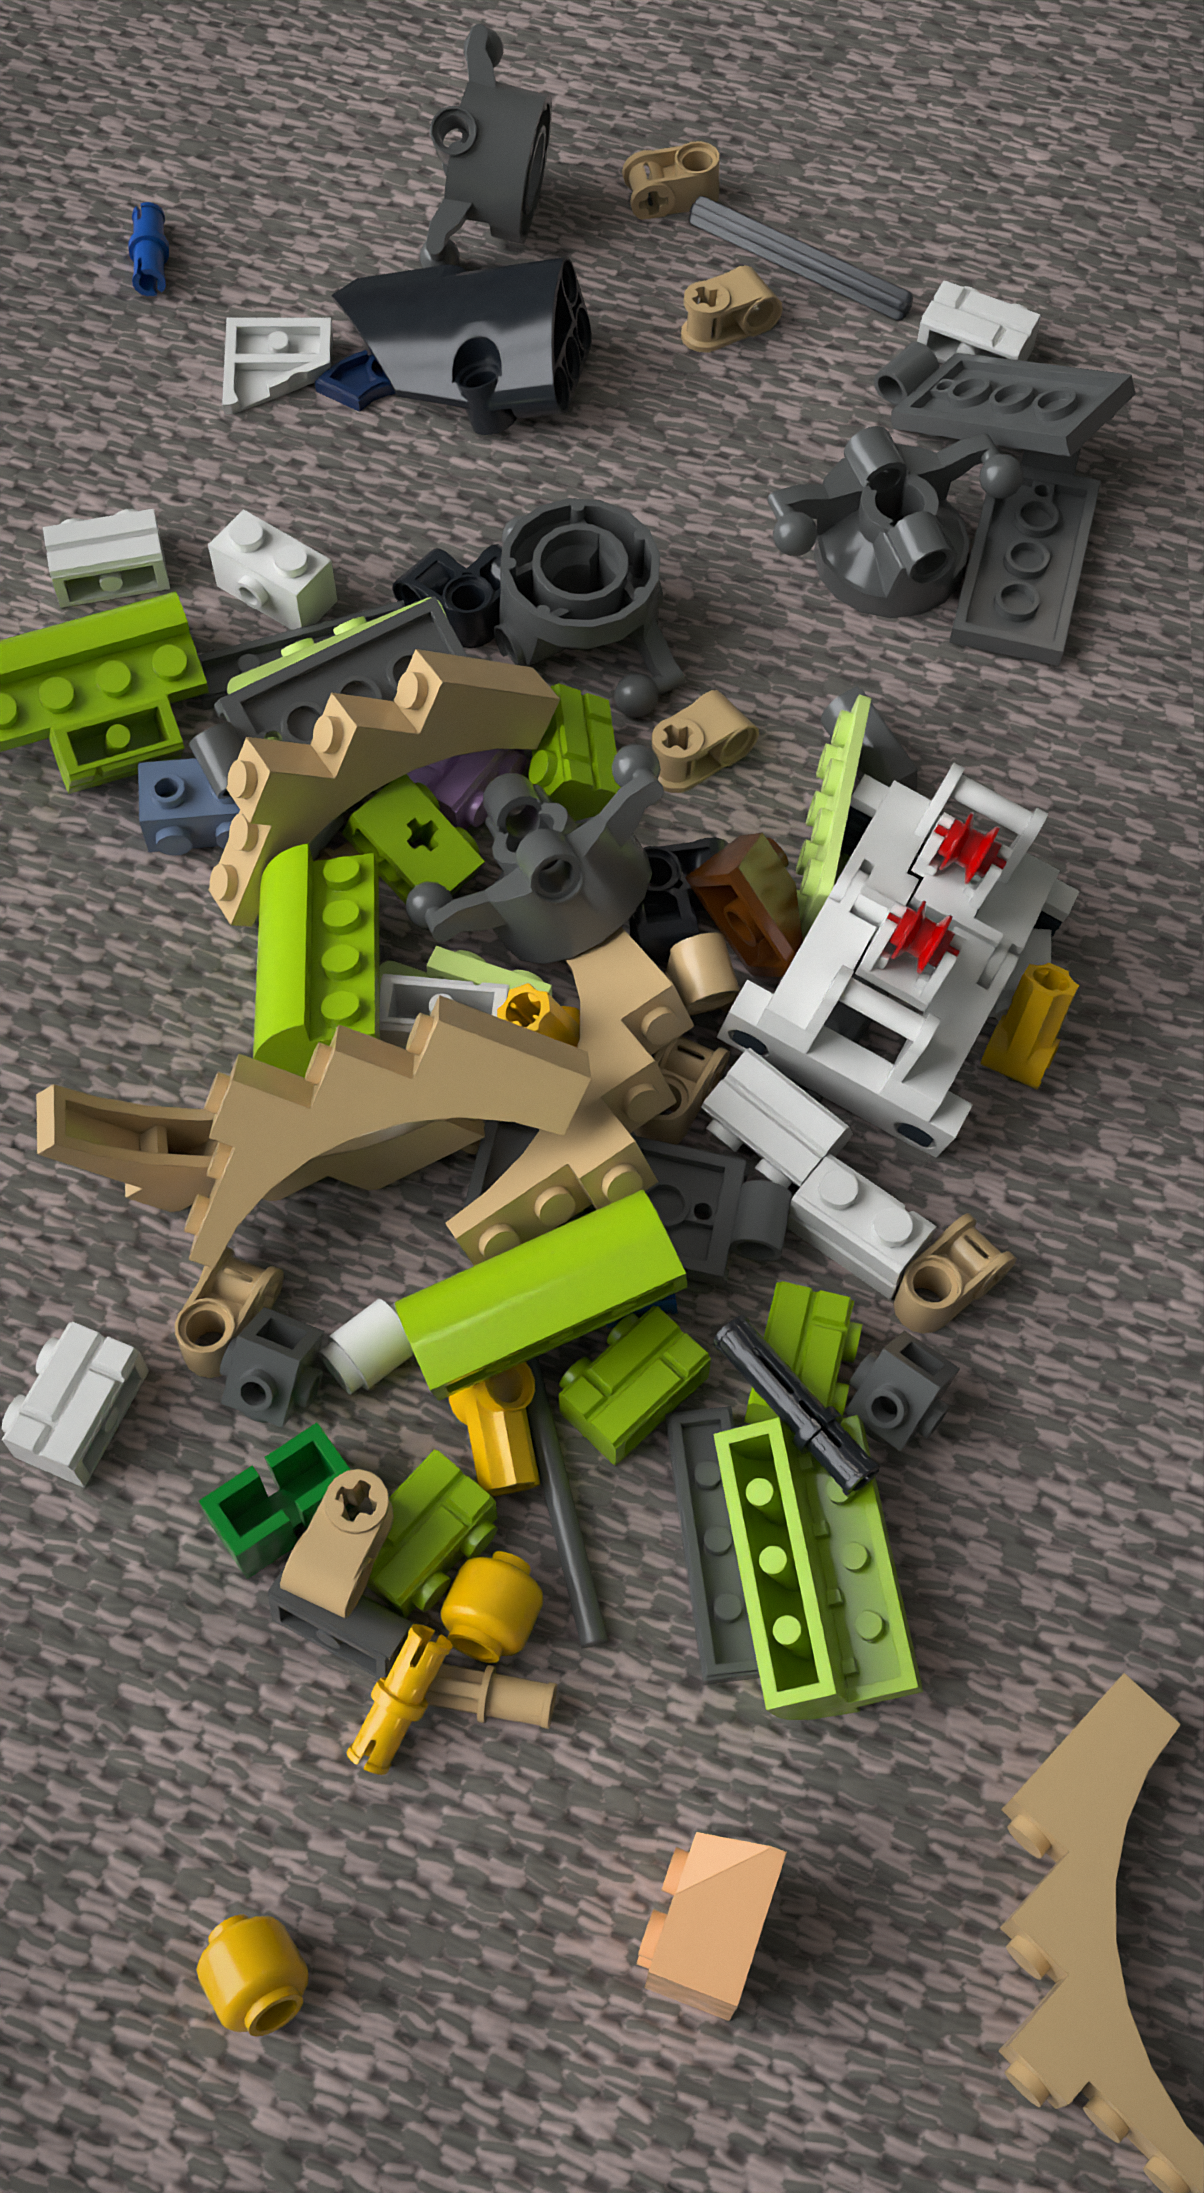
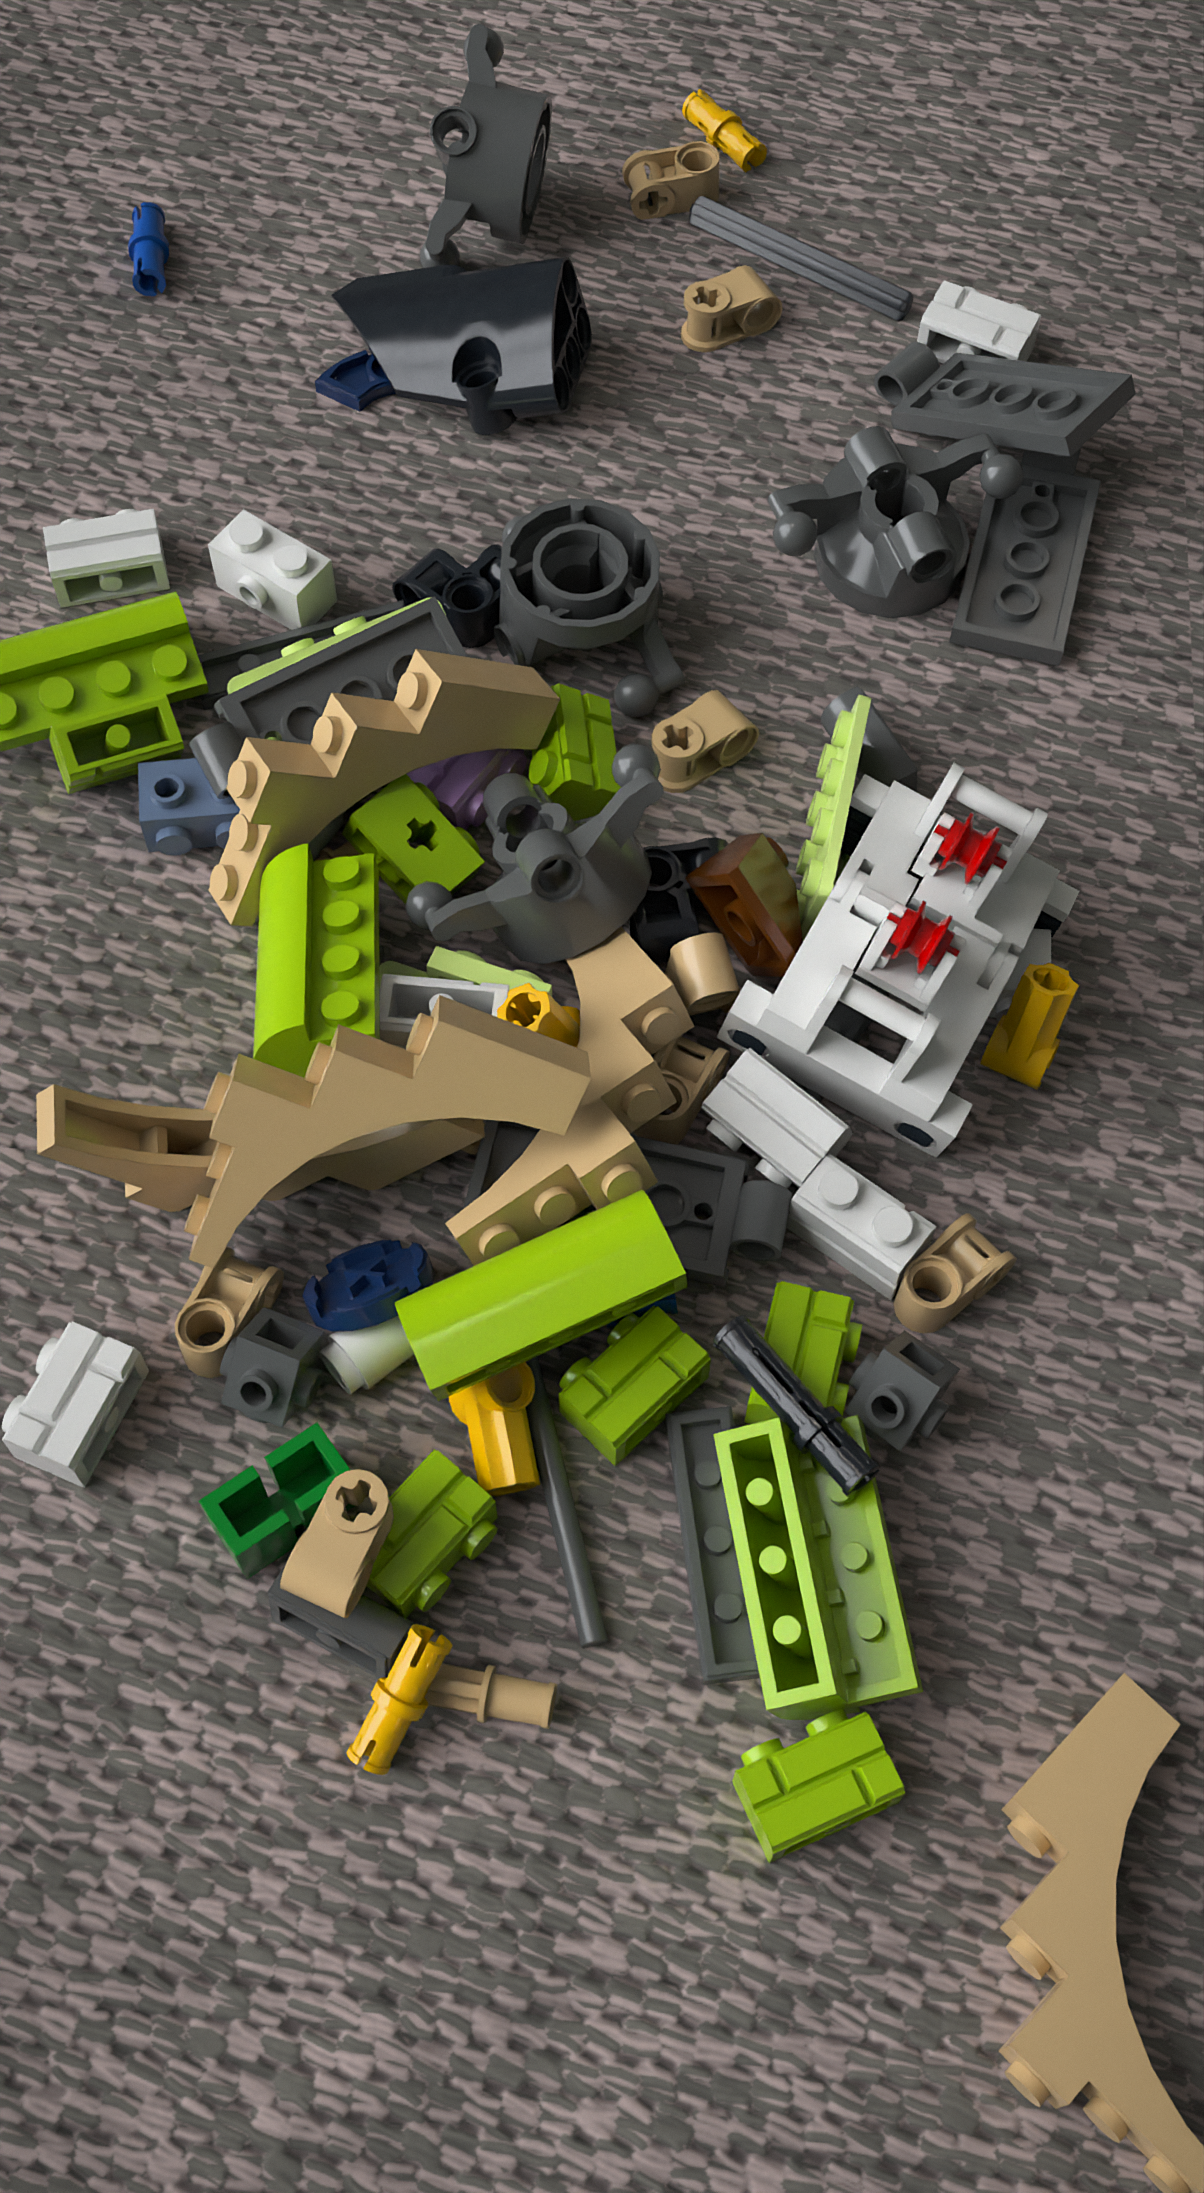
yellow head [196,1914,309,2037] -> none
white wing [222,318,333,414] -> none
yellow head [440,1551,544,1663] -> none
light nougat slope [637,1832,787,2021] -> none
none -> dark blue tile [302,1240,435,1331]
none -> yellow pin [682,89,767,173]
none -> lime brick [732,1709,906,1863]

